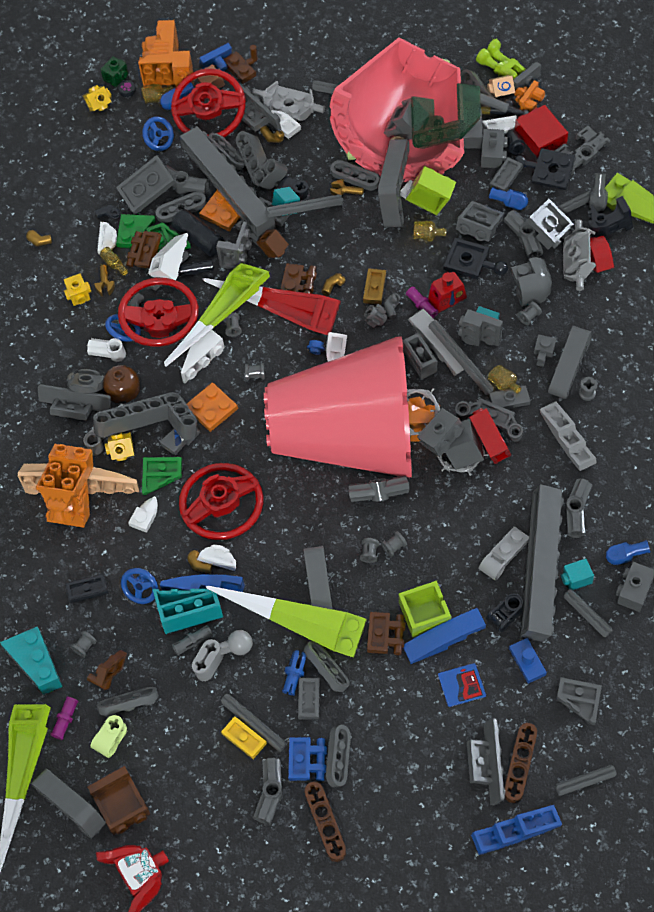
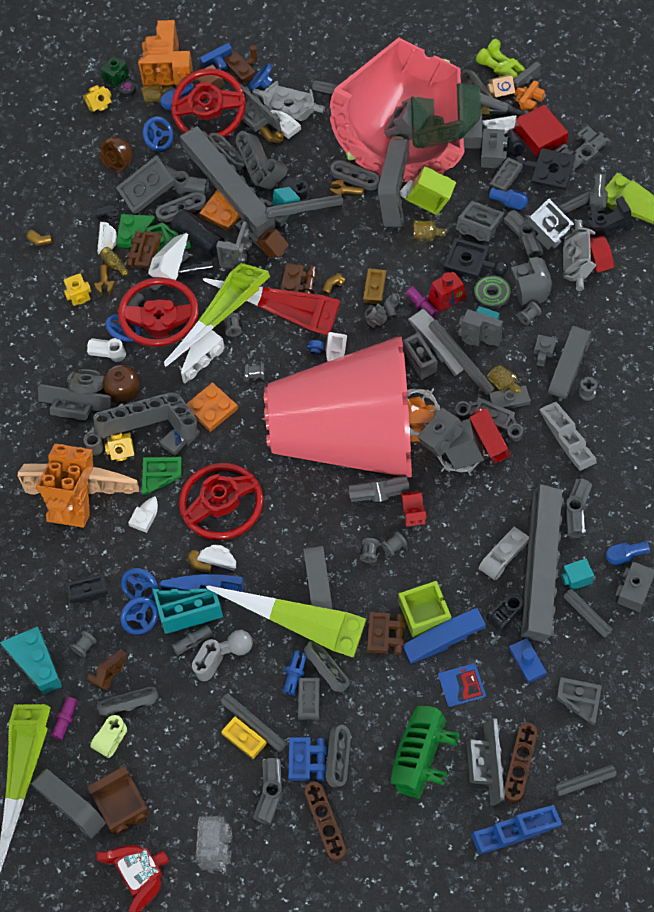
none -> reddish brown cylinder [99,137,133,173]
none -> blue piece [120,597,158,635]
none -> clear piece [196,816,232,871]
none -> blue piece [248,63,273,91]
none -> green piece [390,706,460,799]
none -> red brick [401,491,427,527]
none -> dark grey tile [474,276,511,309]

